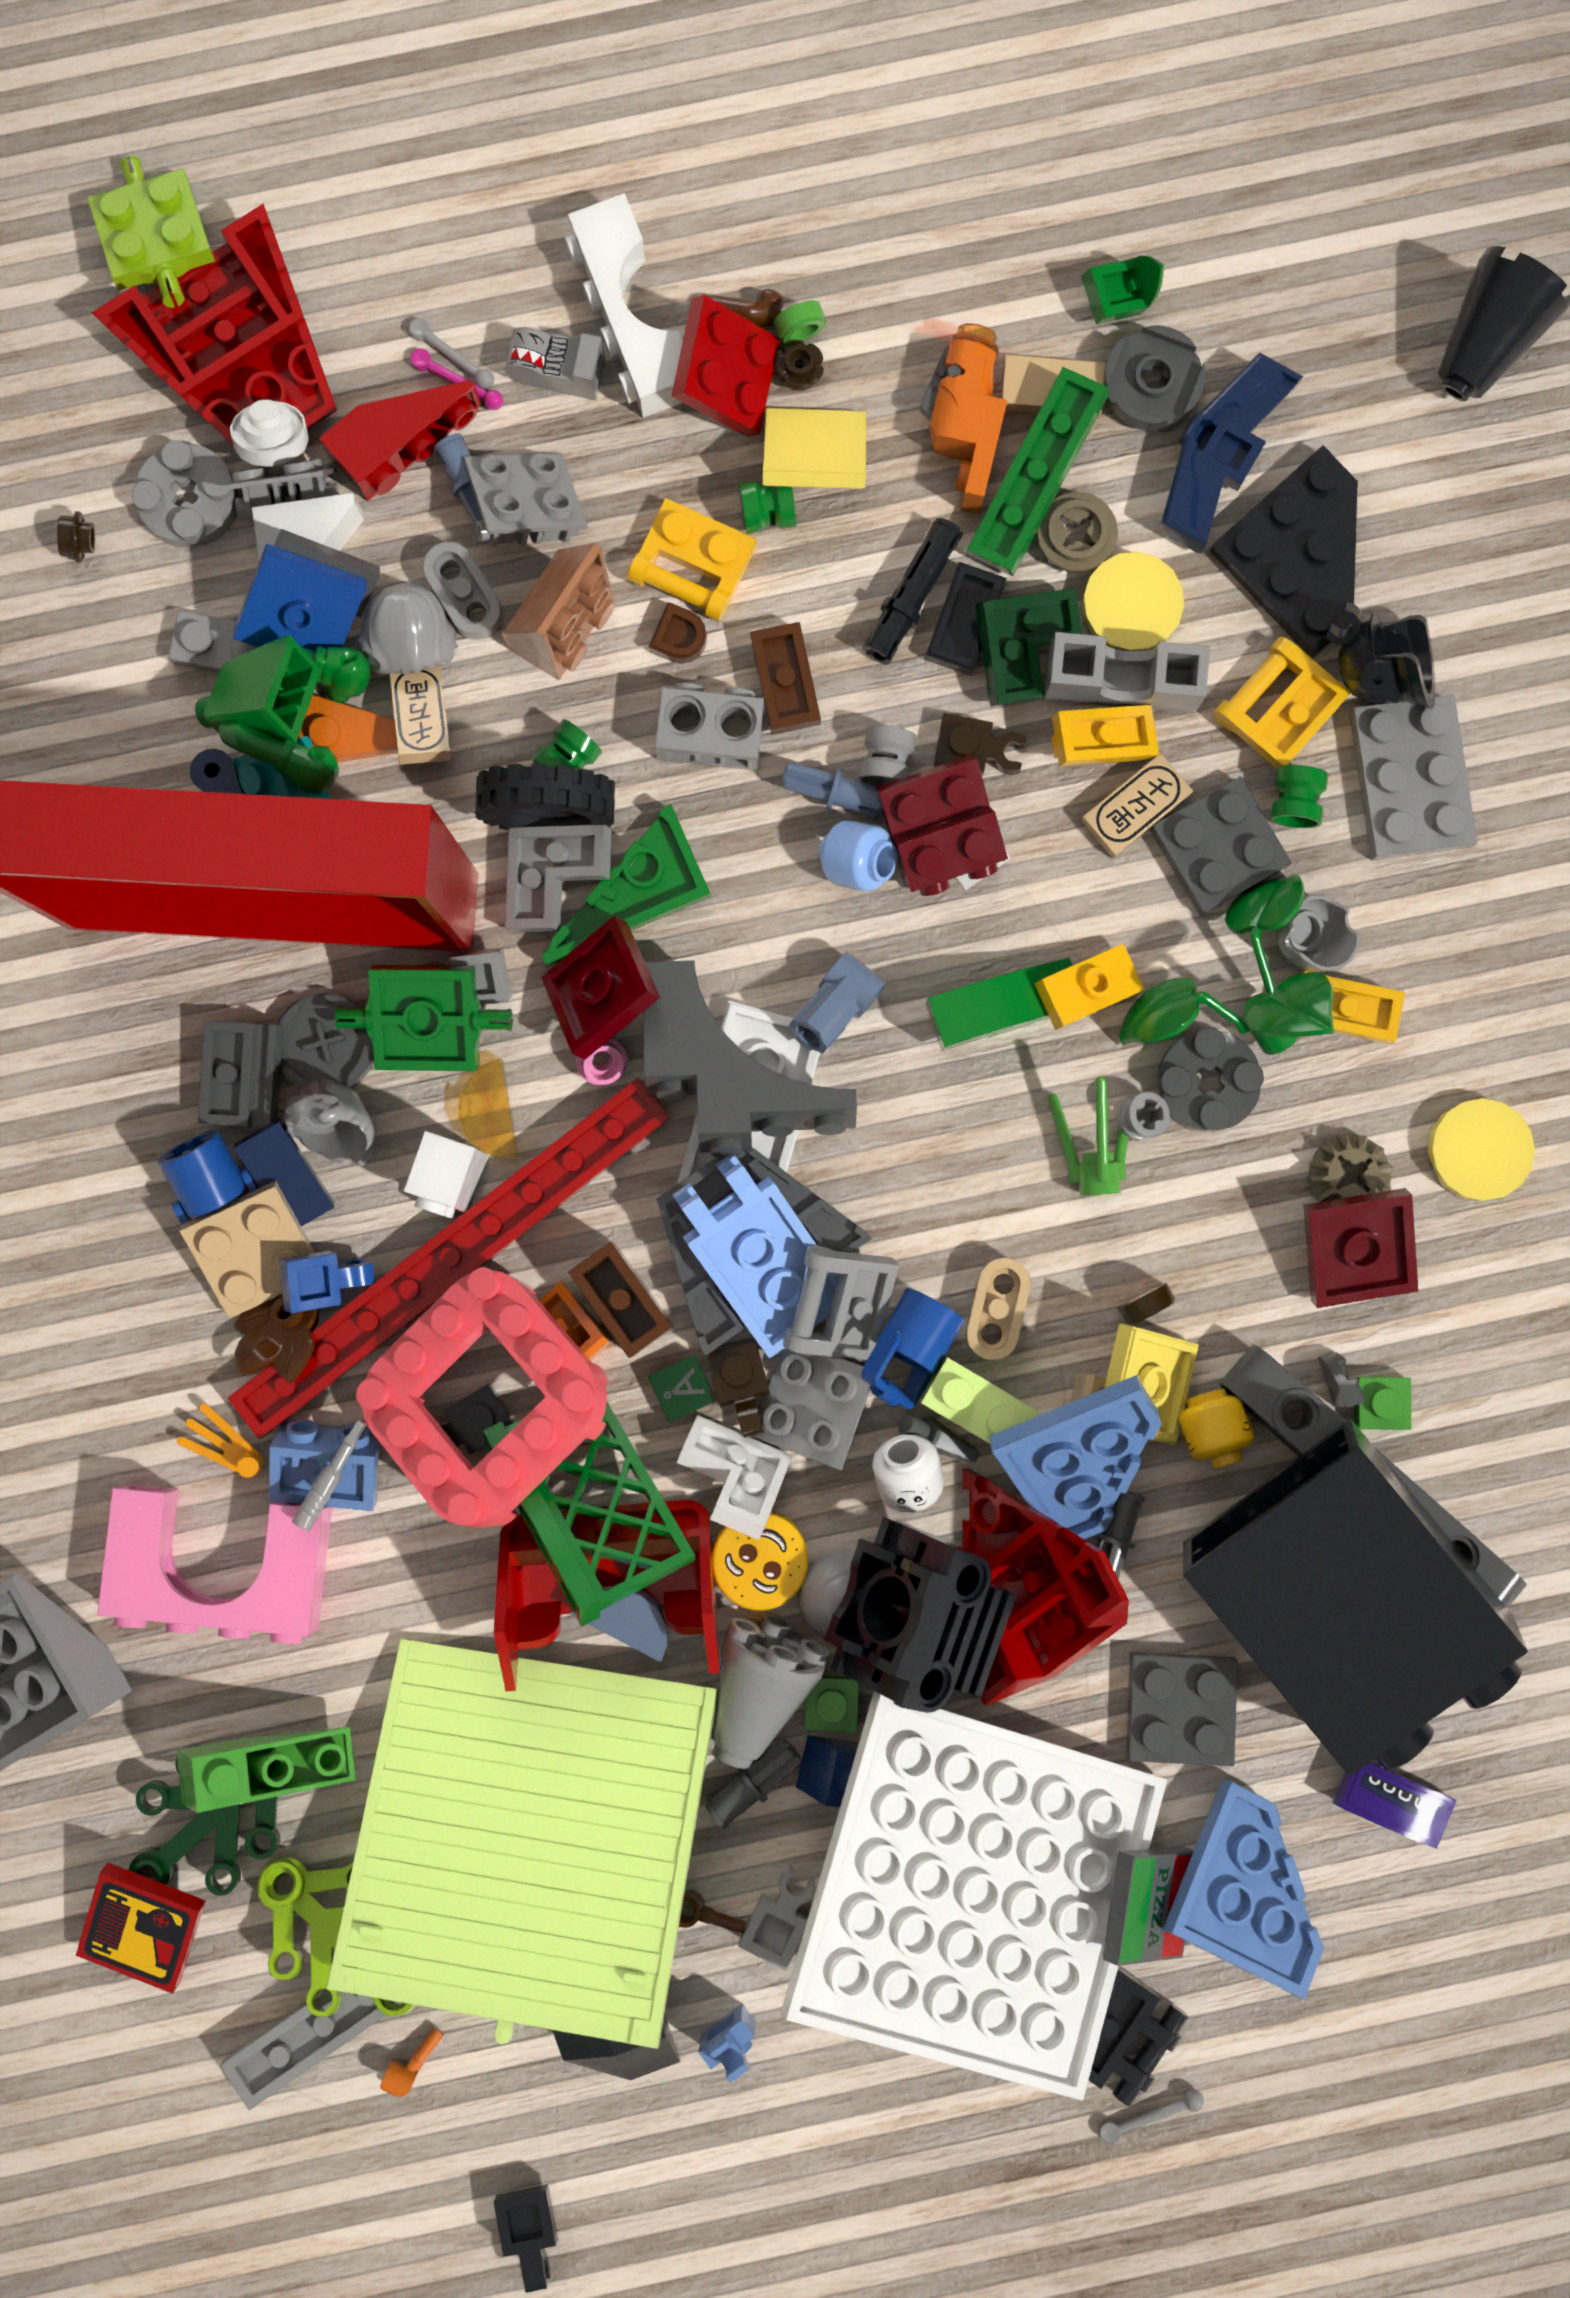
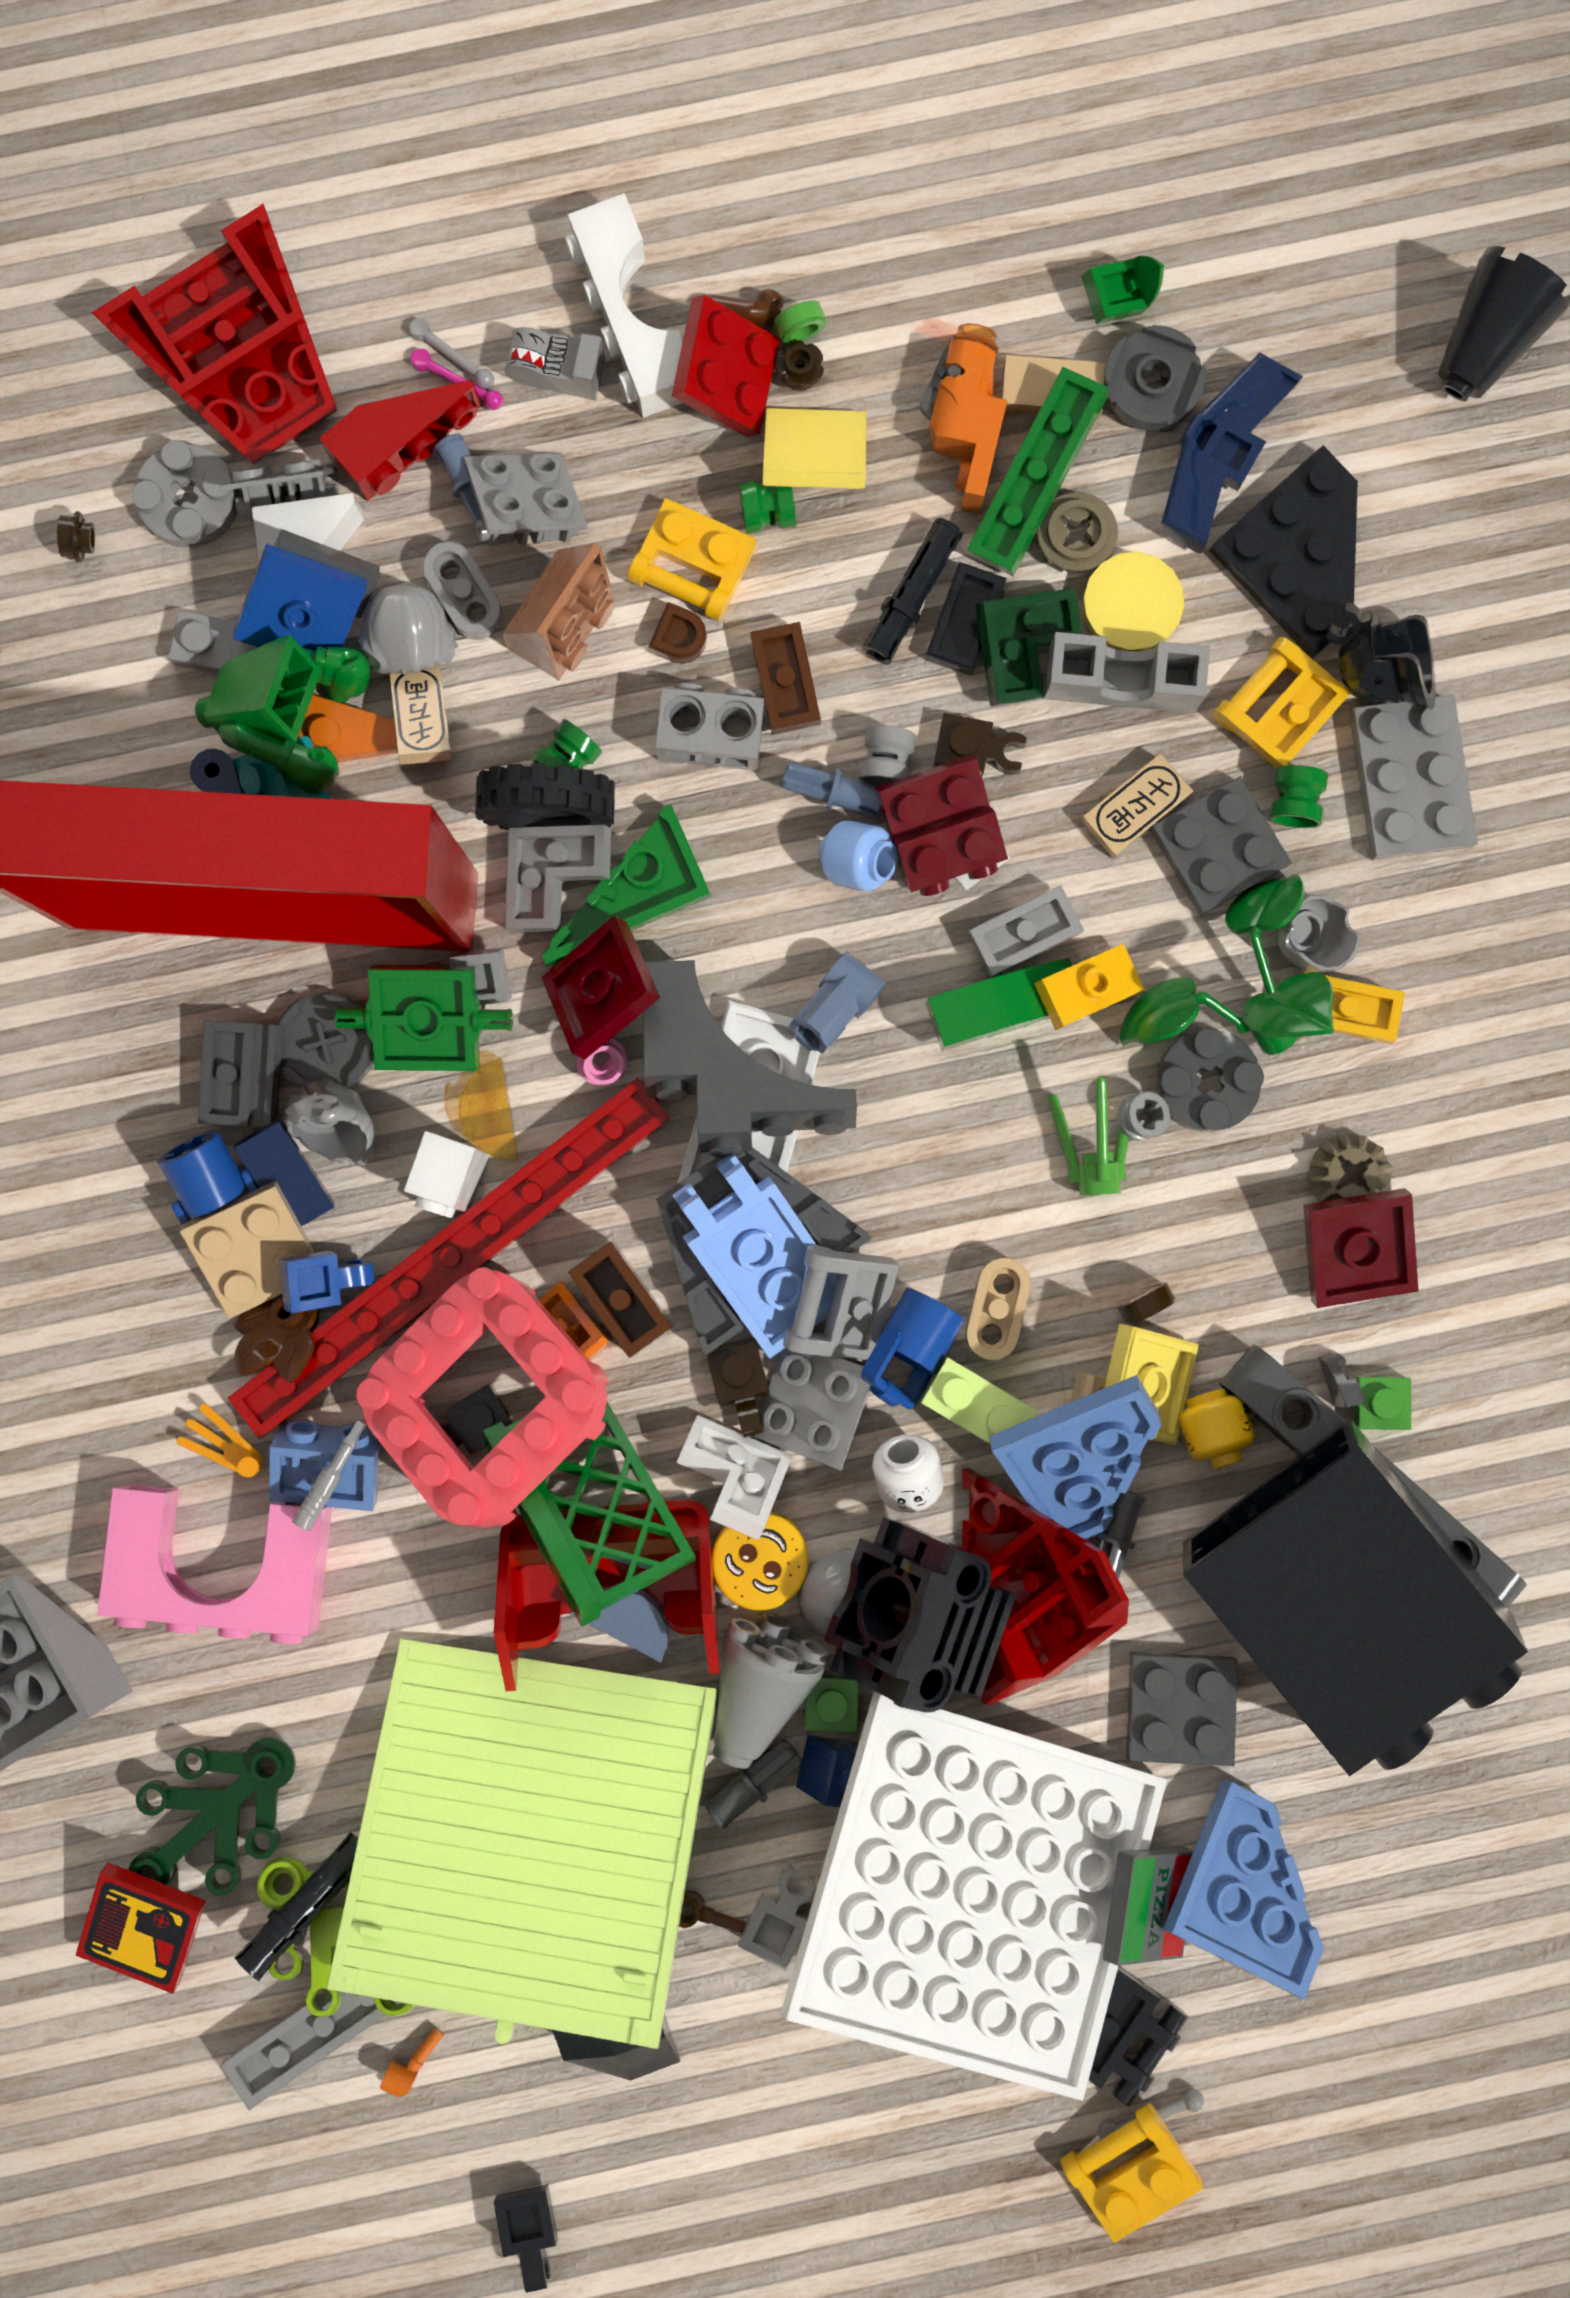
lime plate [87,155,215,308] -> none
bright green slope [177,1726,356,1813] -> none
white plate [230,400,309,467] -> none
dark green tile [647,1354,717,1423] -> none
medium blue plate [698,2004,755,2083] -> none
dark grey bar [899,1414,980,1462] -> none
yellow plate [1051,705,1159,766] -> none
dark purple slope [1332,1762,1457,1849] -> none
light yellow tile [1427,1098,1535,1202] -> none
none -> black pin [234,1831,358,1981]
none -> light grey plate [968,885,1084,978]
none -> yellow plate [1060,2103,1203,2243]

